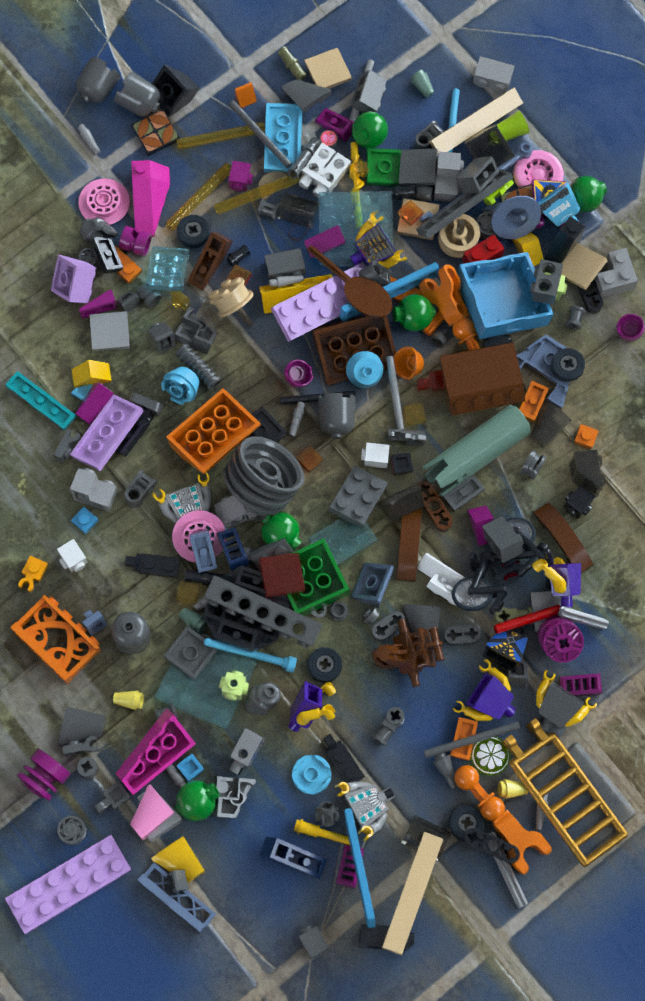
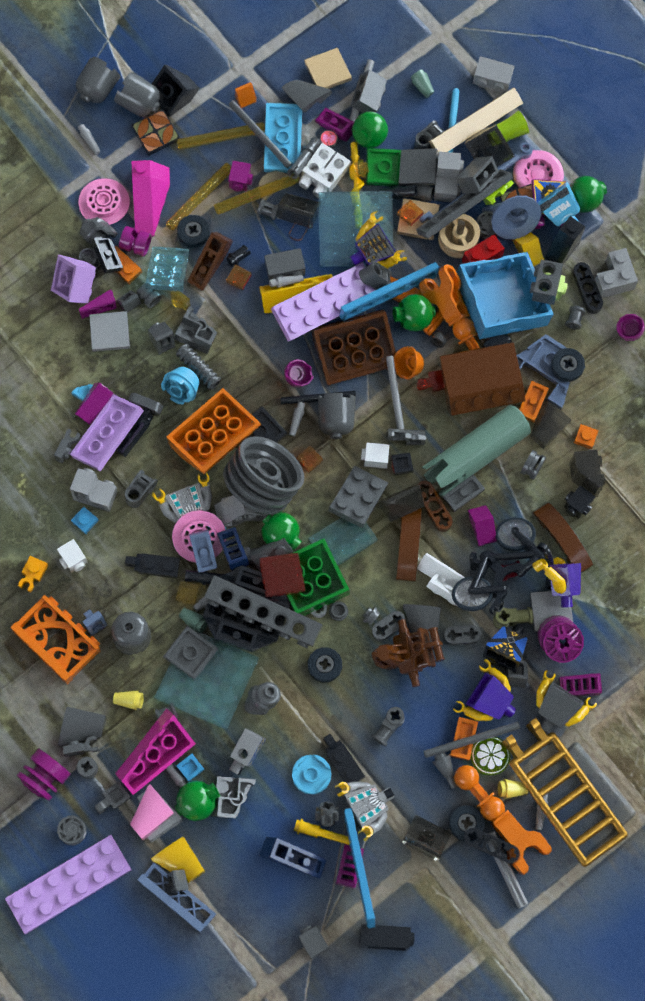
teal plate [5,371,76,431] -> none
yellow slope [72,360,112,388] -> none
medium azure piece [204,638,297,673] -> none
tan wheel [208,277,254,326] -> none
yellowish green brick [219,671,249,701] -> none
olive pin [277,46,307,81] -> none
dark purple torso [288,681,336,732] -> none
magenta slope [304,225,345,258] -> none
reddish brown piece [307,245,392,318] -> none
medium azure cone [346,351,383,389] -> none
sand blue slope [351,562,394,609] -> none
tan tile [382,832,443,956] -> none
clear yellow tile [403,403,426,426] -> none
dark grey brick [482,516,524,563] -> none
red piece [493,604,561,634] -> none
light grey axle [558,606,609,630] -> none
tan tile [561,243,607,290] -> none

